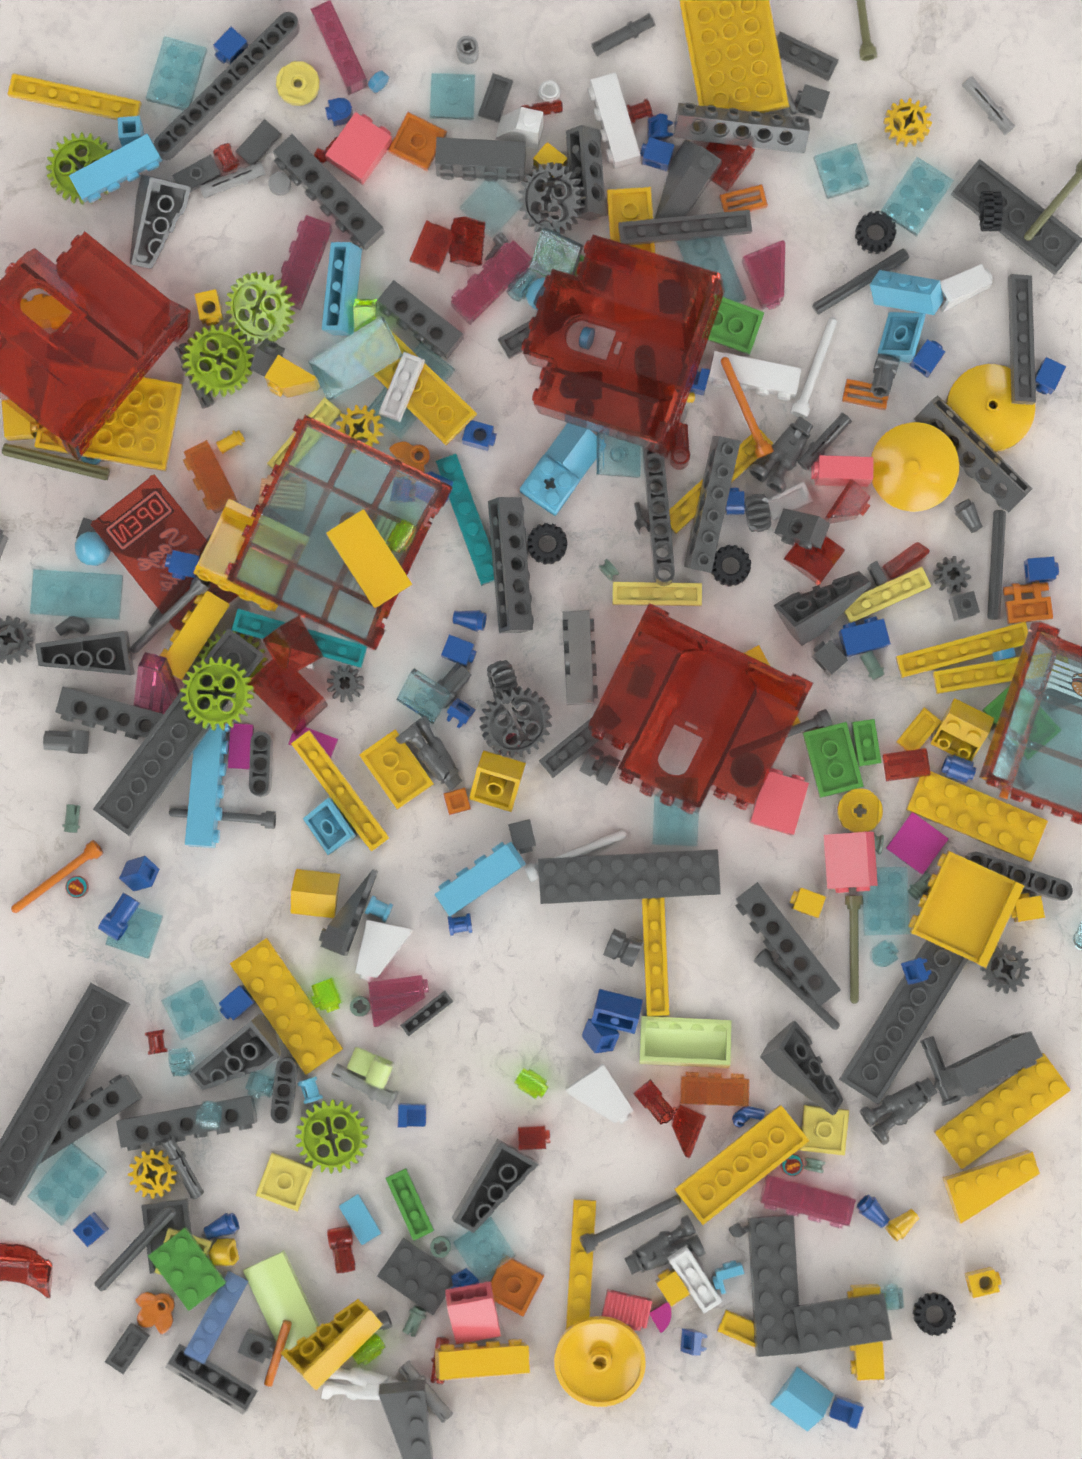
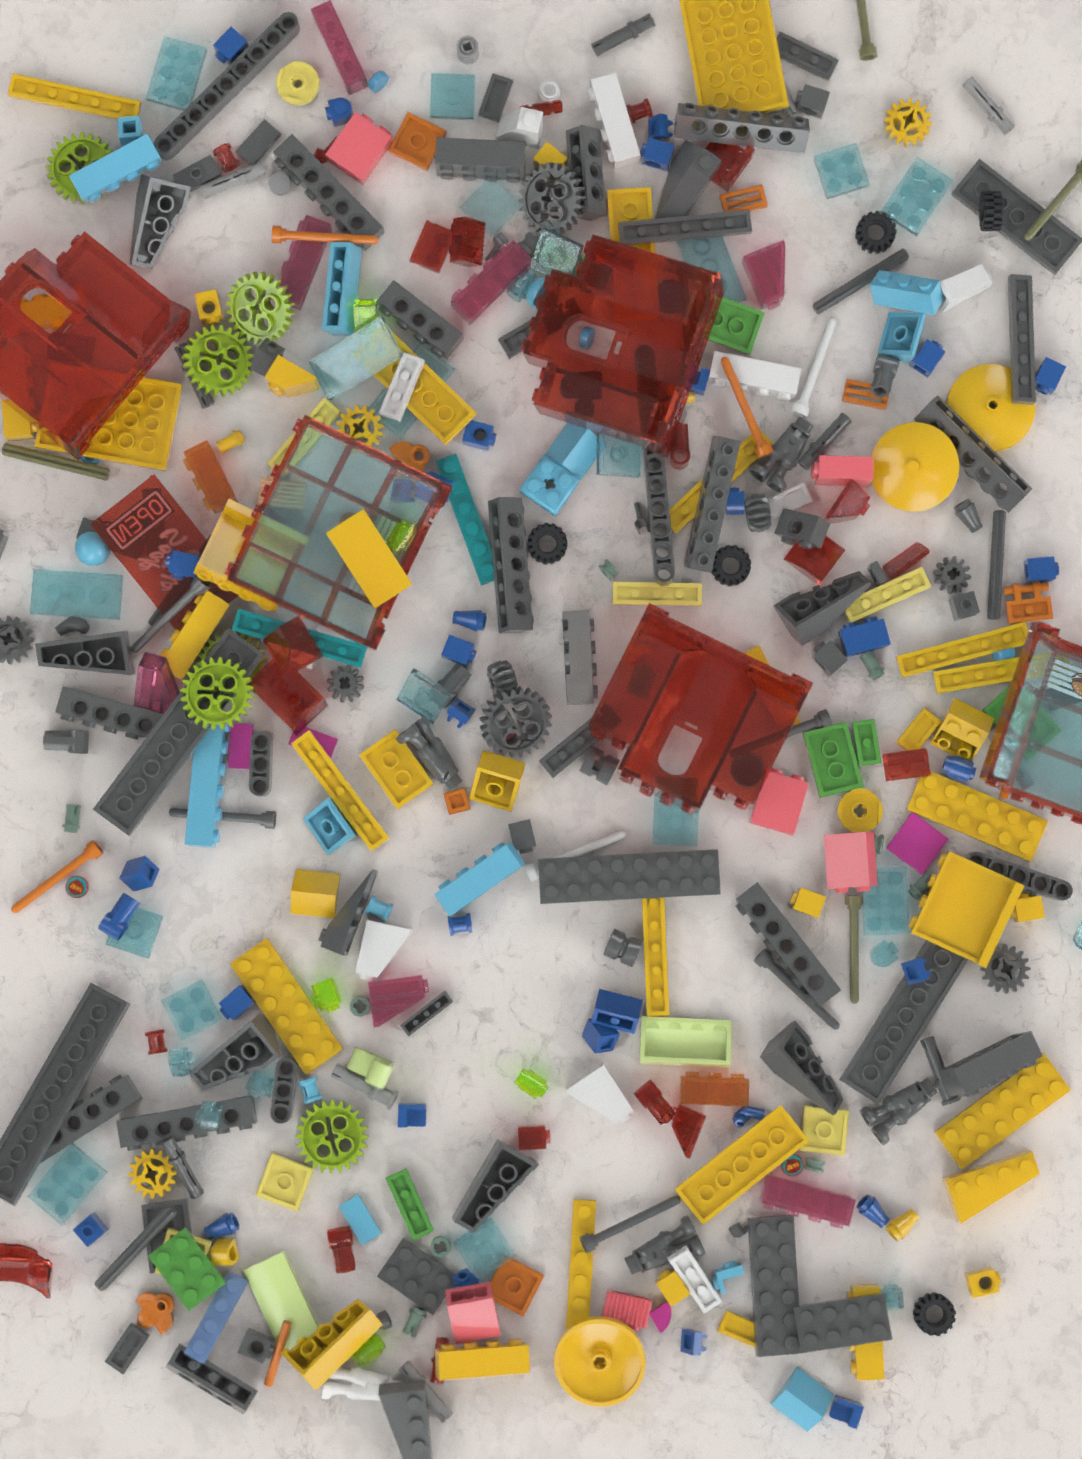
none -> orange piece [272,225,379,245]
none -> dark grey wheel [516,232,544,260]

